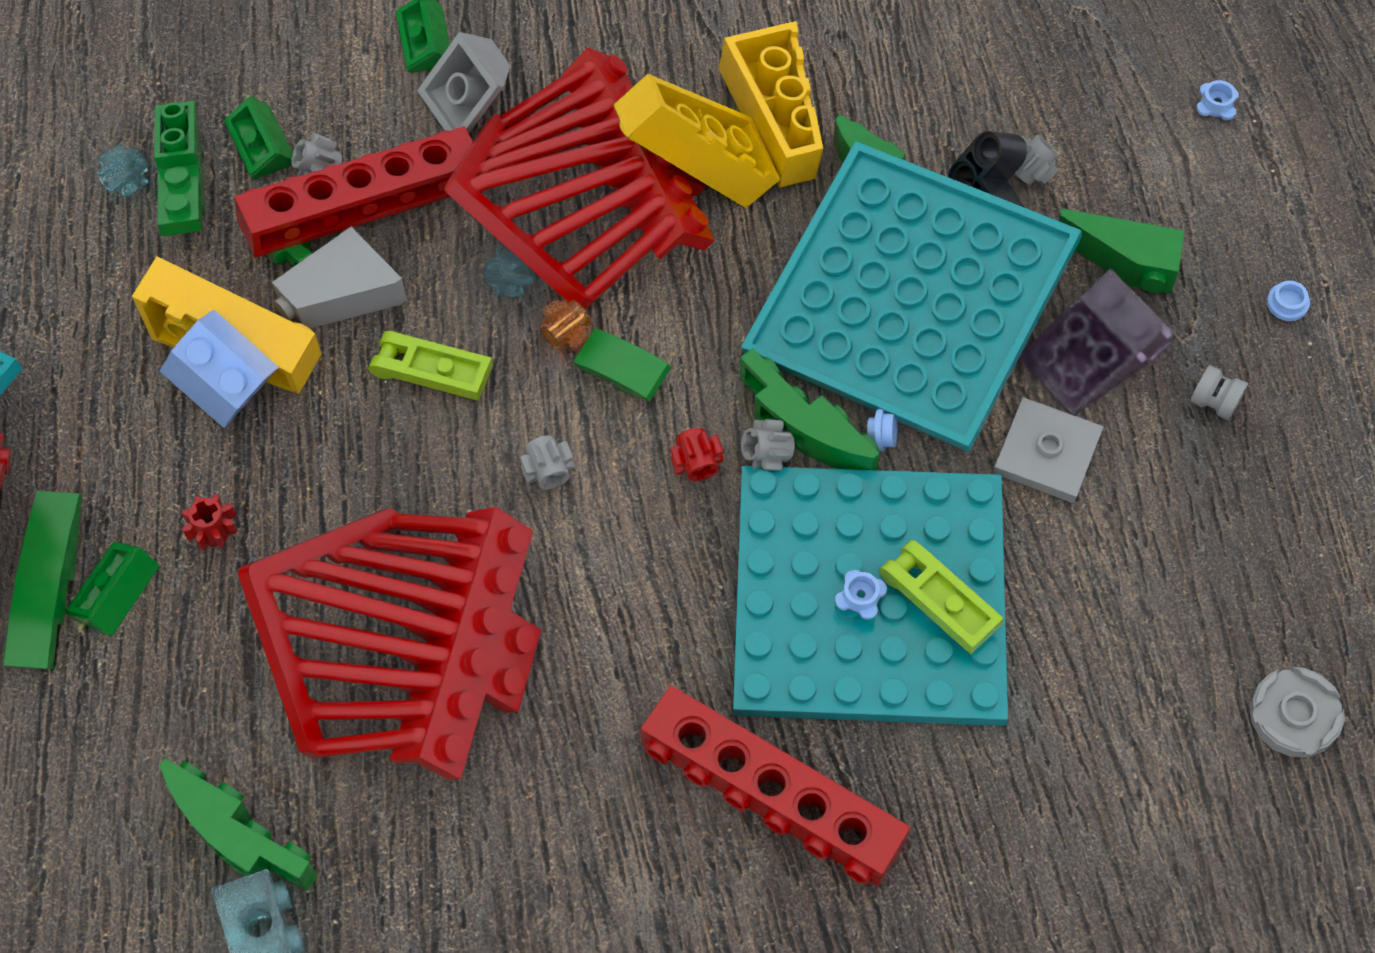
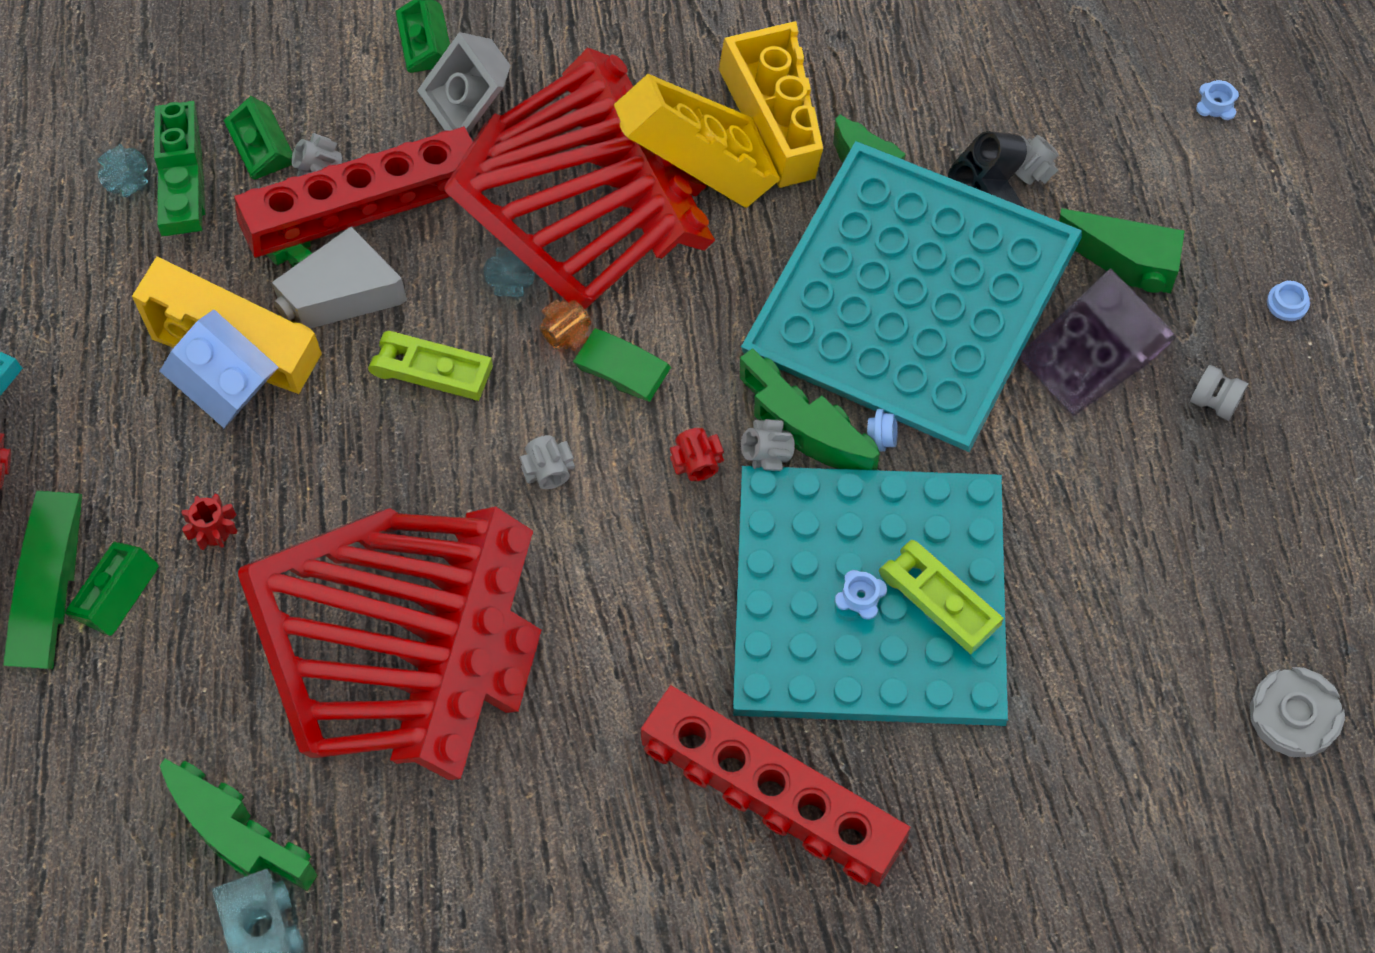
light grey plate [993,397,1104,503] -> none

